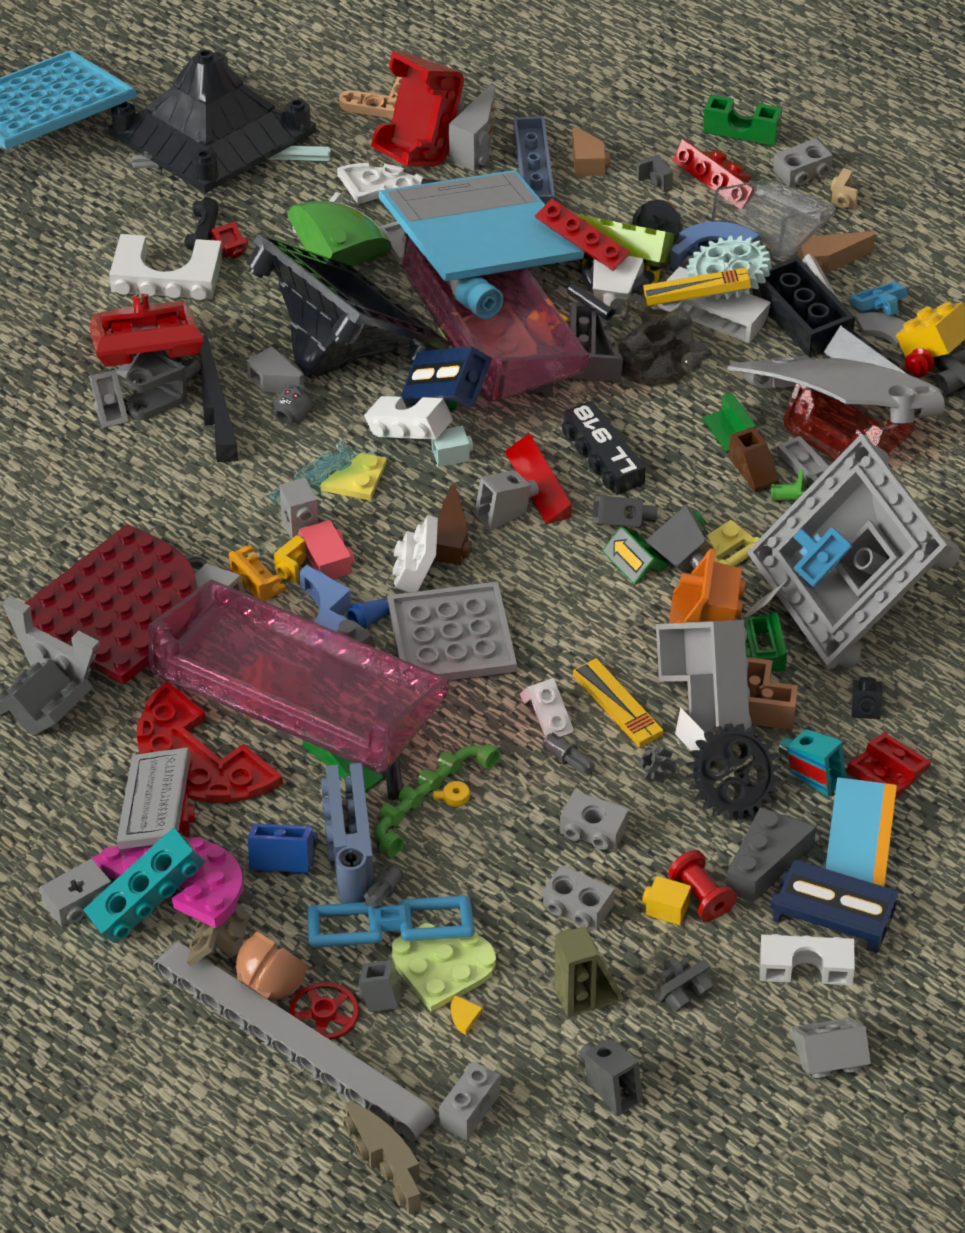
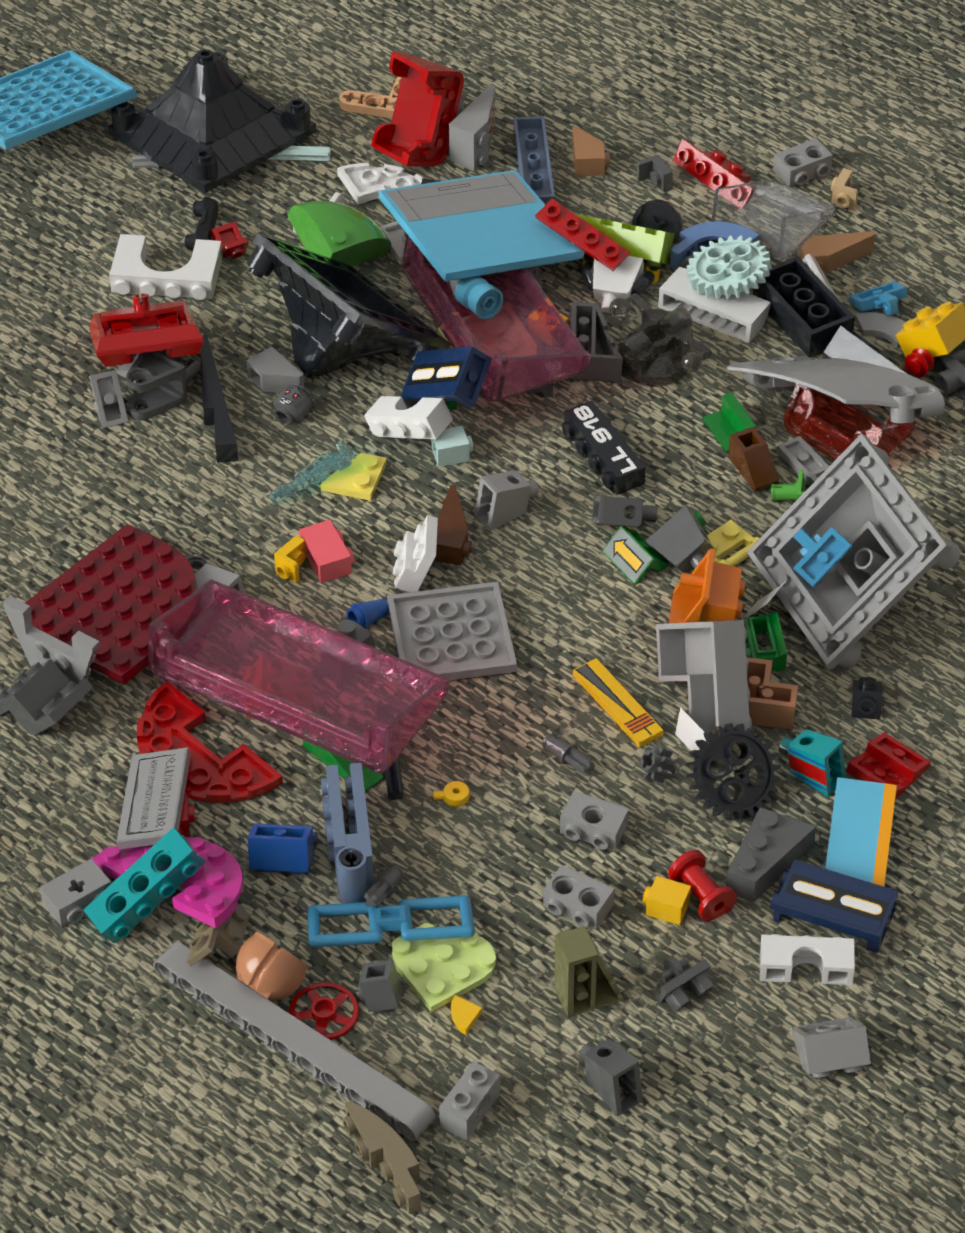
light orange hinge [229,545,286,603] -> none
light grey brick [279,478,318,539] -> none
medium blue arch [300,565,351,654] -> none
bright green bar [374,744,501,858] -> none
red slope [505,434,572,525] -> none
white bracket [520,678,574,737] -> none
black piece [567,283,614,321] -> none
yellow tile [643,267,751,306] -> none
green arch [703,94,782,146] -> none

